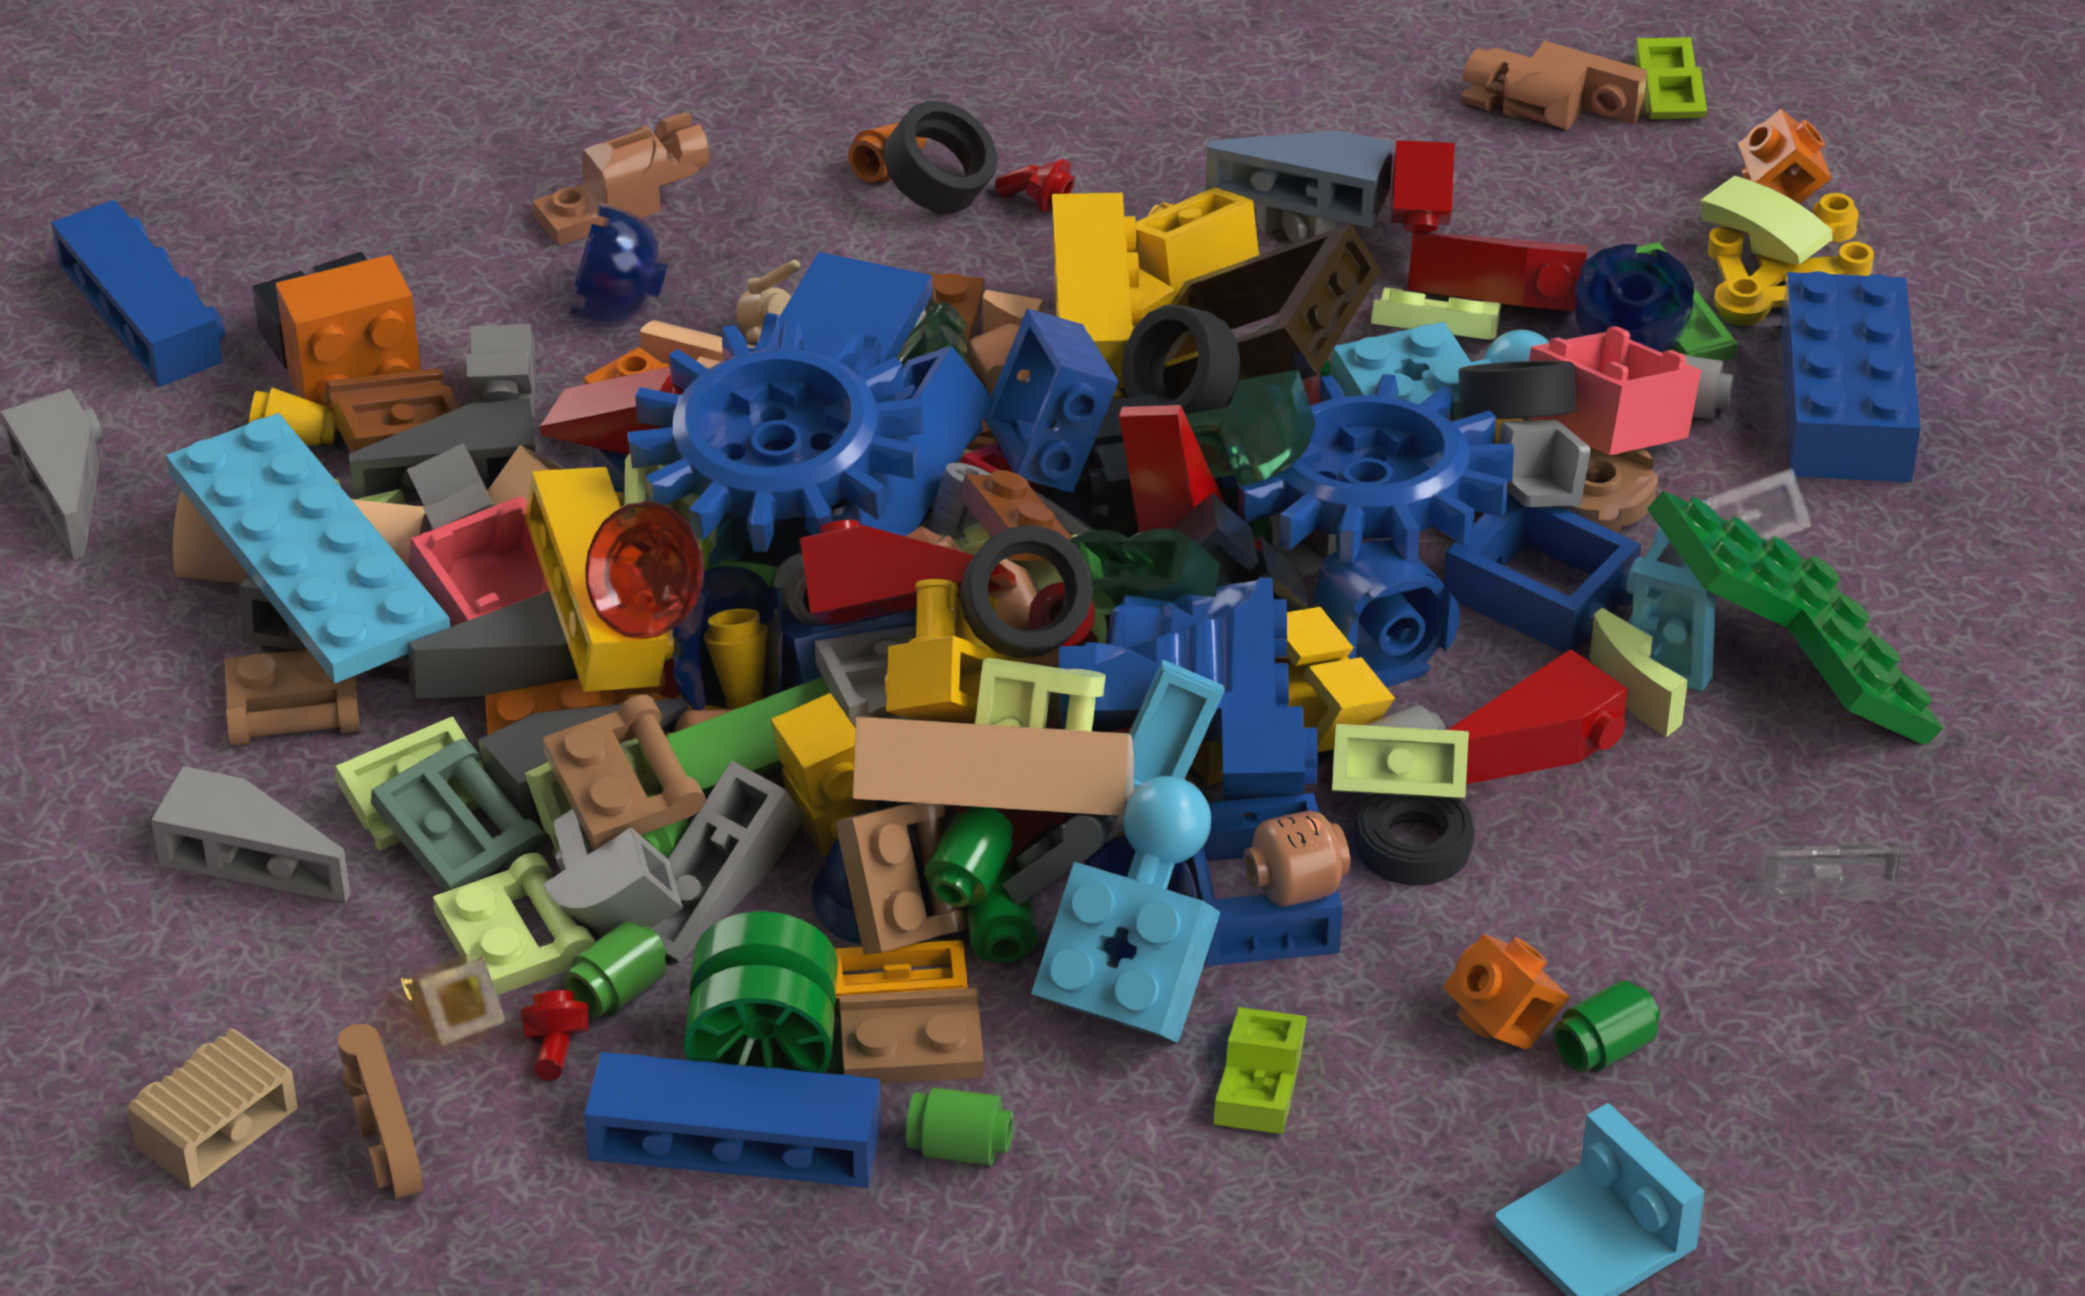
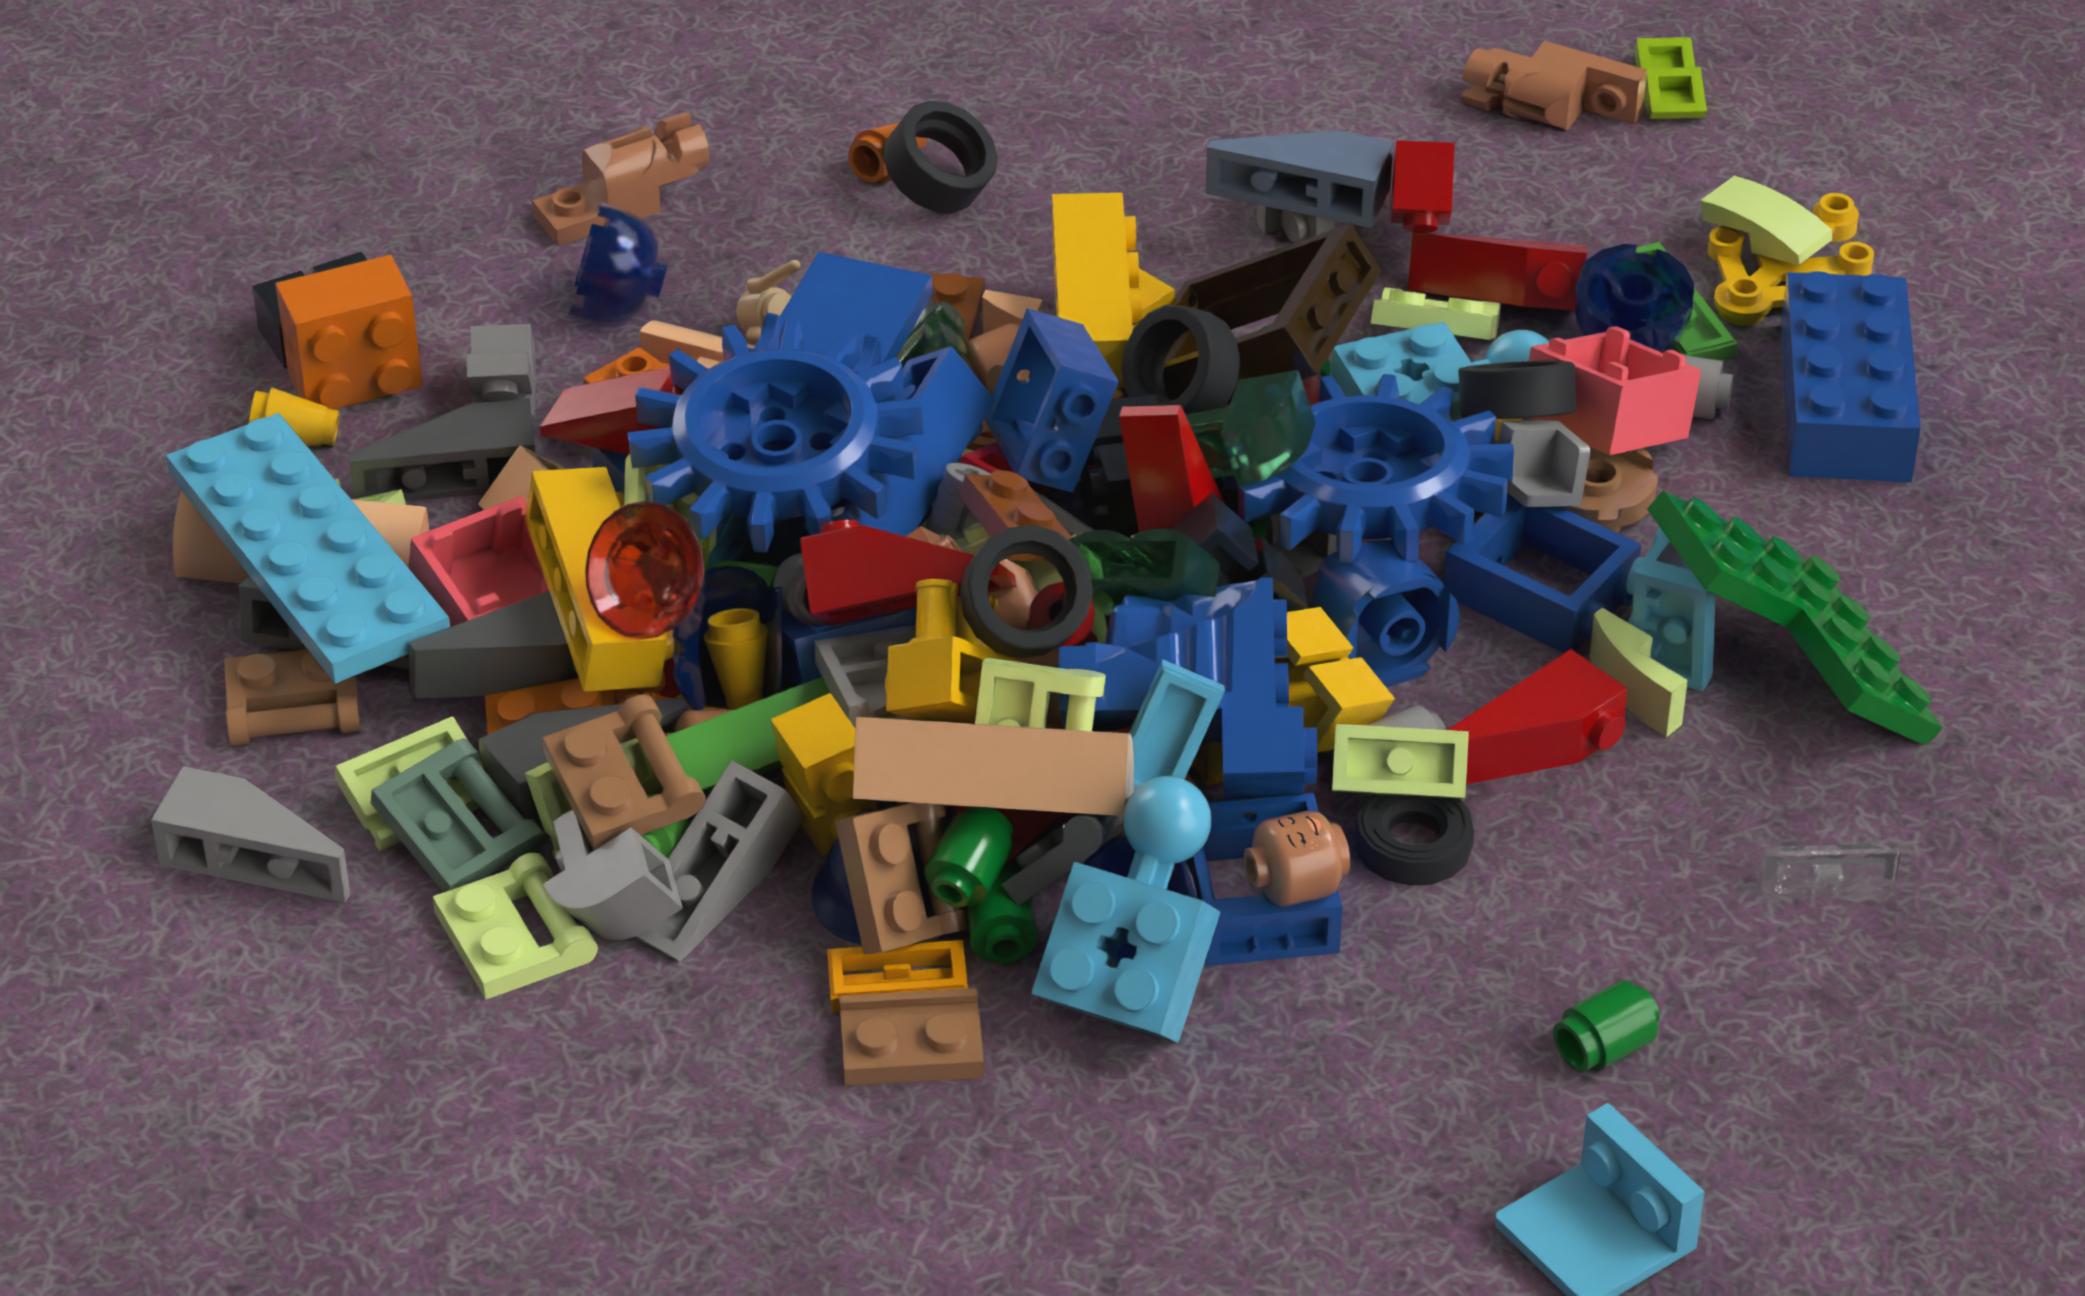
light grey slope [1,389,103,560] -> none
blue brick [51,199,226,388] -> none
tan brick [127,1028,298,1189] -> none
dark orange plate [323,368,460,453] -> none
medium nougat plate [338,1024,423,1200] -> none
clear yellow brick [401,955,506,1046] -> none
light grey brick [407,443,494,529] -> none
red plate [520,990,589,1081] -> none
bright green brick [564,921,666,1018] -> none
blue brick [584,1052,882,1187] -> none
green wheel [684,911,838,1073] -> none
bright green brick [906,1087,1014,1166] -> none
red plate [995,158,1075,212] -> none
yellow brick [1129,187,1259,296] -> none
lime slope [1213,1007,1307,1134] -> none
orange brick [1442,933,1570,1049] -> none
clear slope [1700,468,1812,541] -> none
orange brick [1738,109,1832,204] -> none

